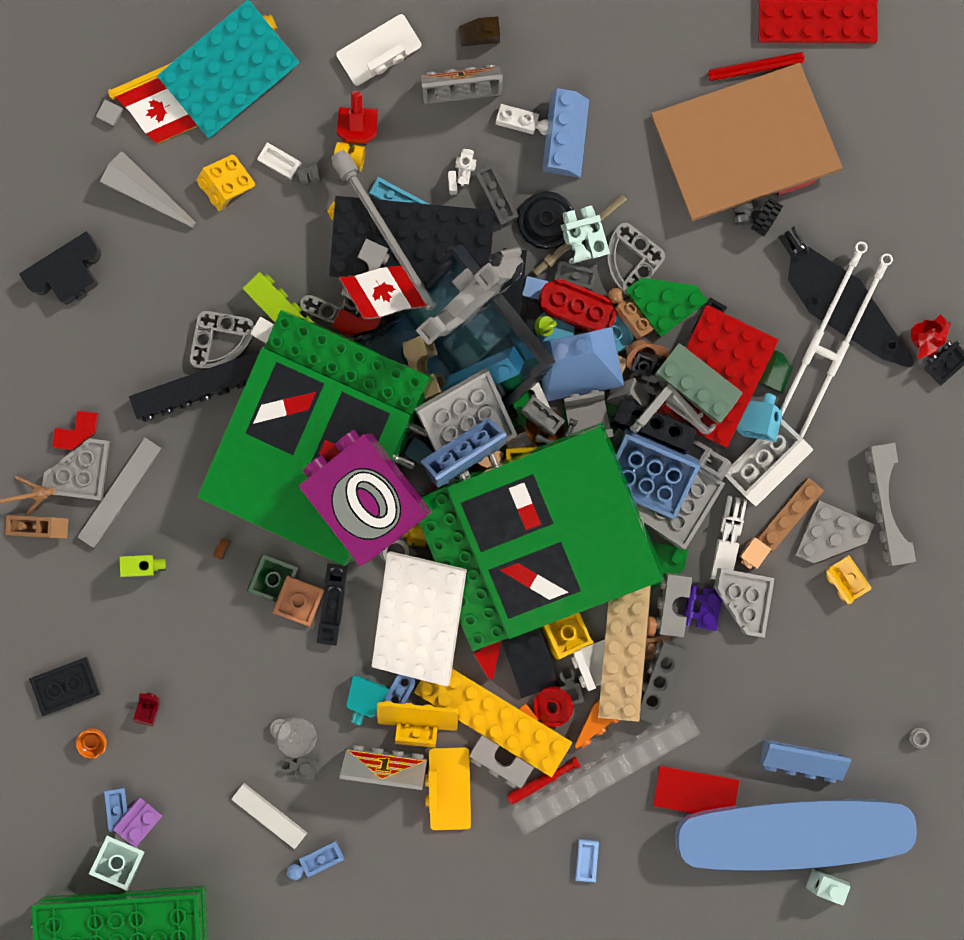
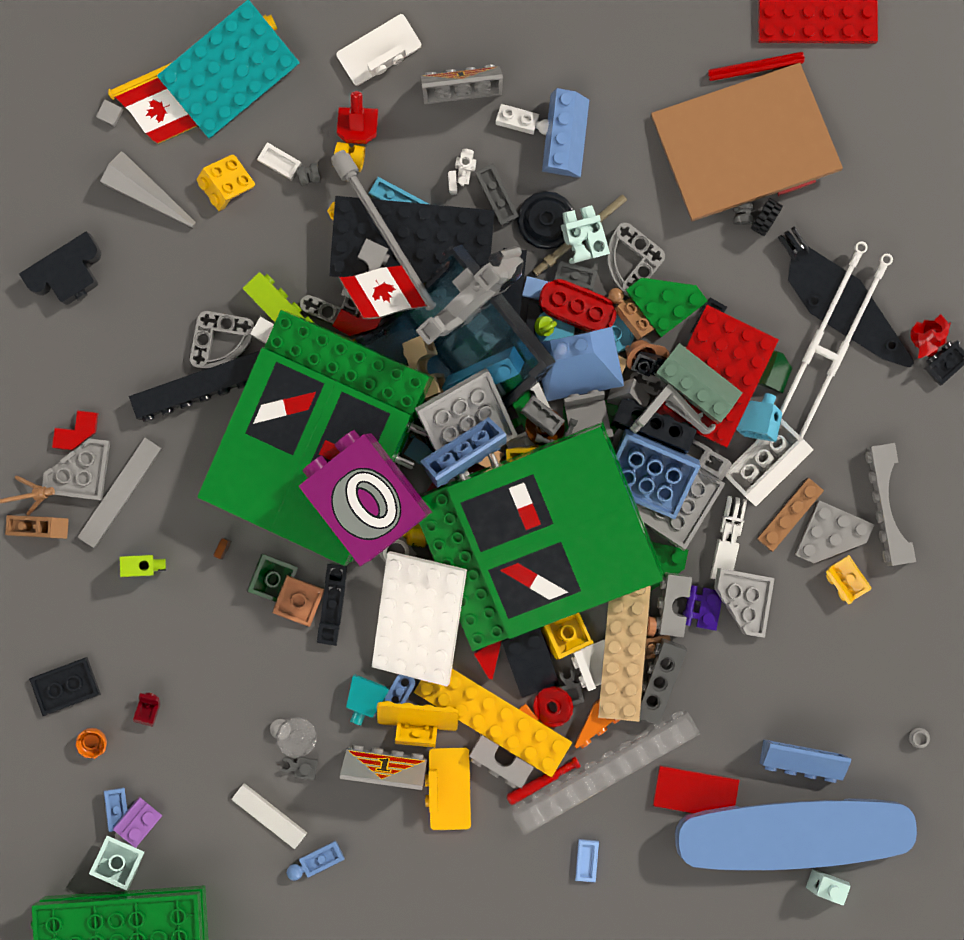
dark brown slope [459,16,500,46] -> none
light nougat brick [738,537,771,569] -> none

